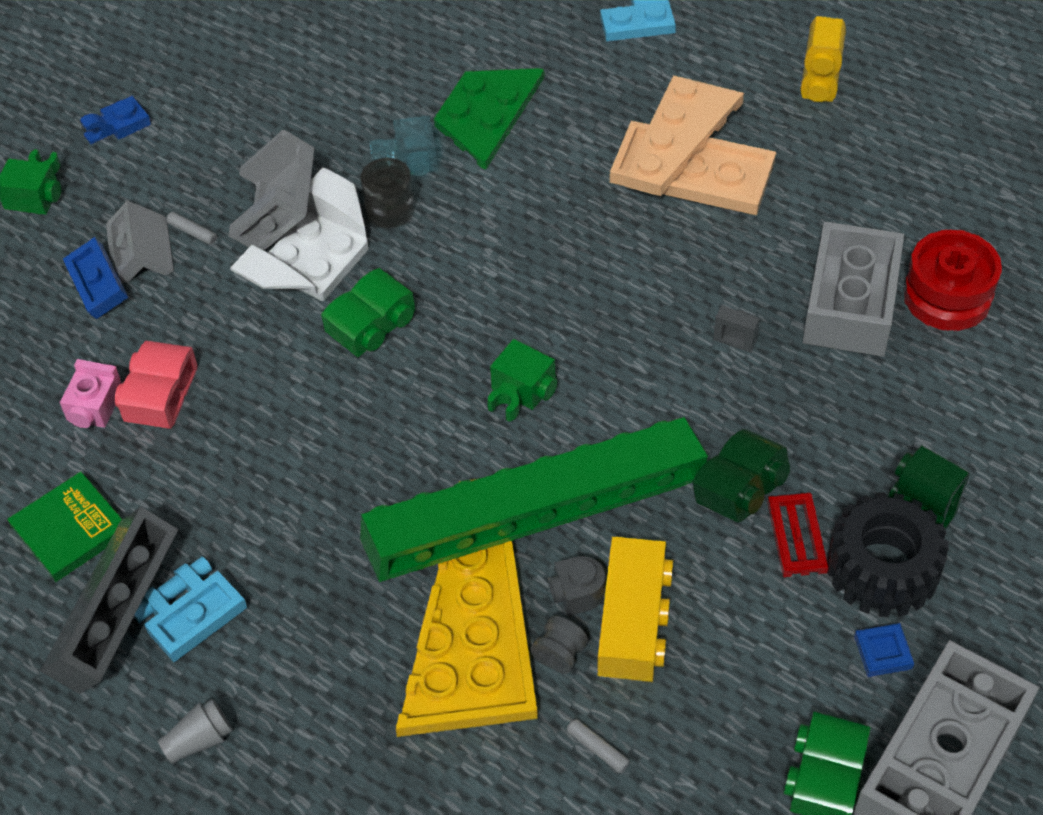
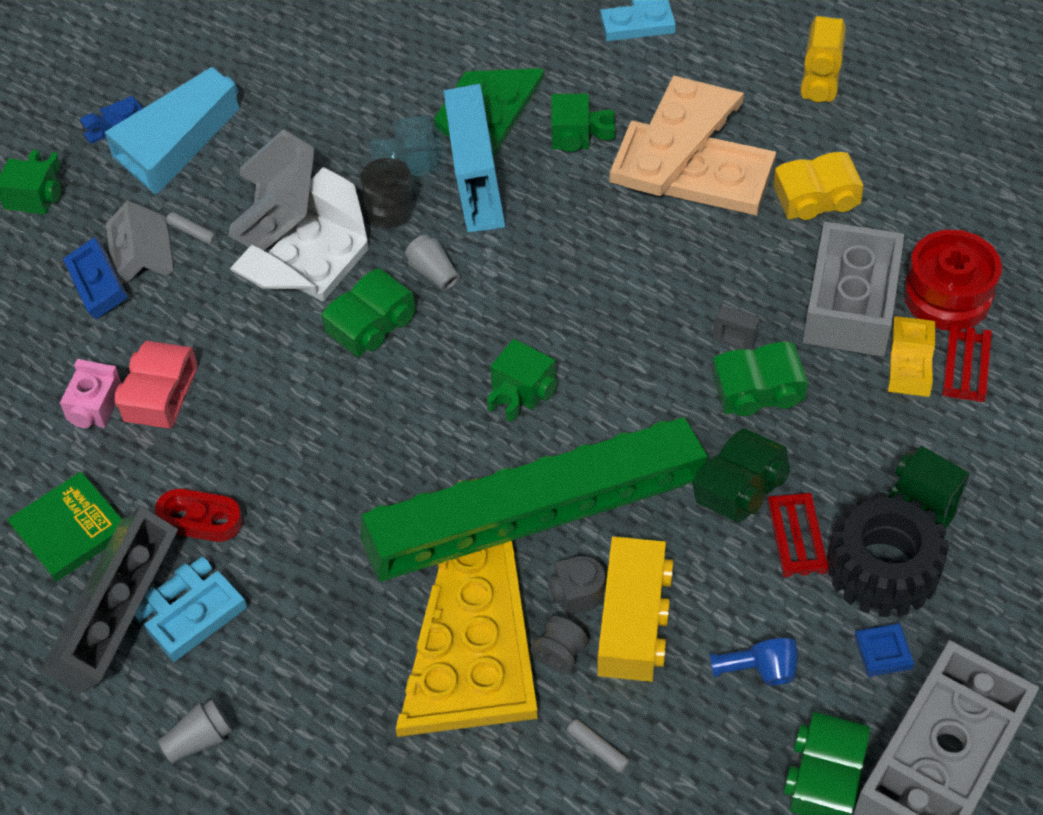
none -> medium azure slope [105,67,239,194]
none -> red plate [155,489,243,542]
none -> light grey cone [405,234,460,292]
none -> medium azure slope [444,84,505,232]
none -> green brick [551,93,615,152]
none -> blue bar [710,638,798,686]
none -> green brick [712,342,808,417]
none -> yellow brick [773,152,864,220]
none -> yellow slope [888,316,935,397]
none -> red tile [942,324,992,403]

